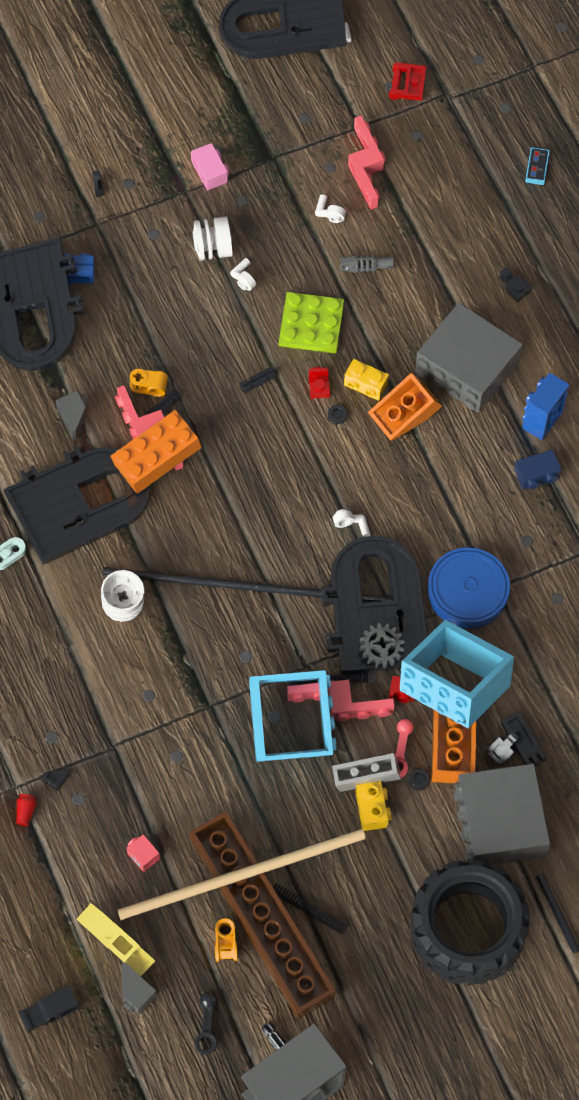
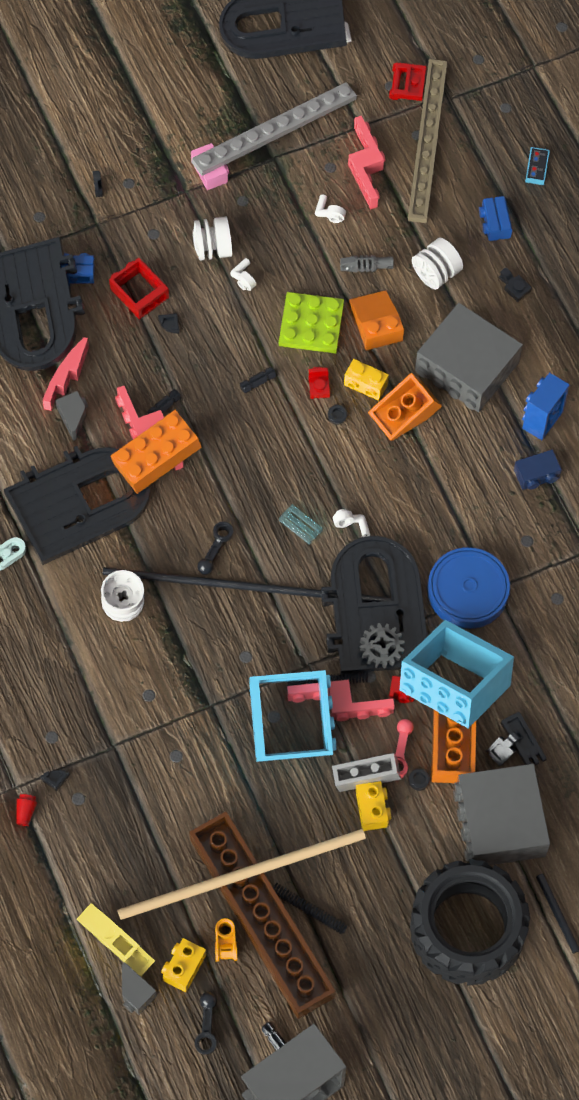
black piece [18,985,80,1032] -> none
coral brick [127,835,160,873] -> none
light orange piece [130,369,168,397] -> none
none -> coral slope [43,337,89,411]
none -> red window [109,258,169,320]
none -> black tile [158,313,179,334]
none -> yellow brick [161,938,206,993]
none -> light grey plate [191,82,357,176]
none -> black piece [197,522,233,575]
none -> clear light blue tile [279,504,323,545]
none -> orange slope [349,290,404,350]
none -> dark tan plate [408,59,447,223]
none -> white wheel [412,238,463,290]
none -> blue brick [479,196,512,241]

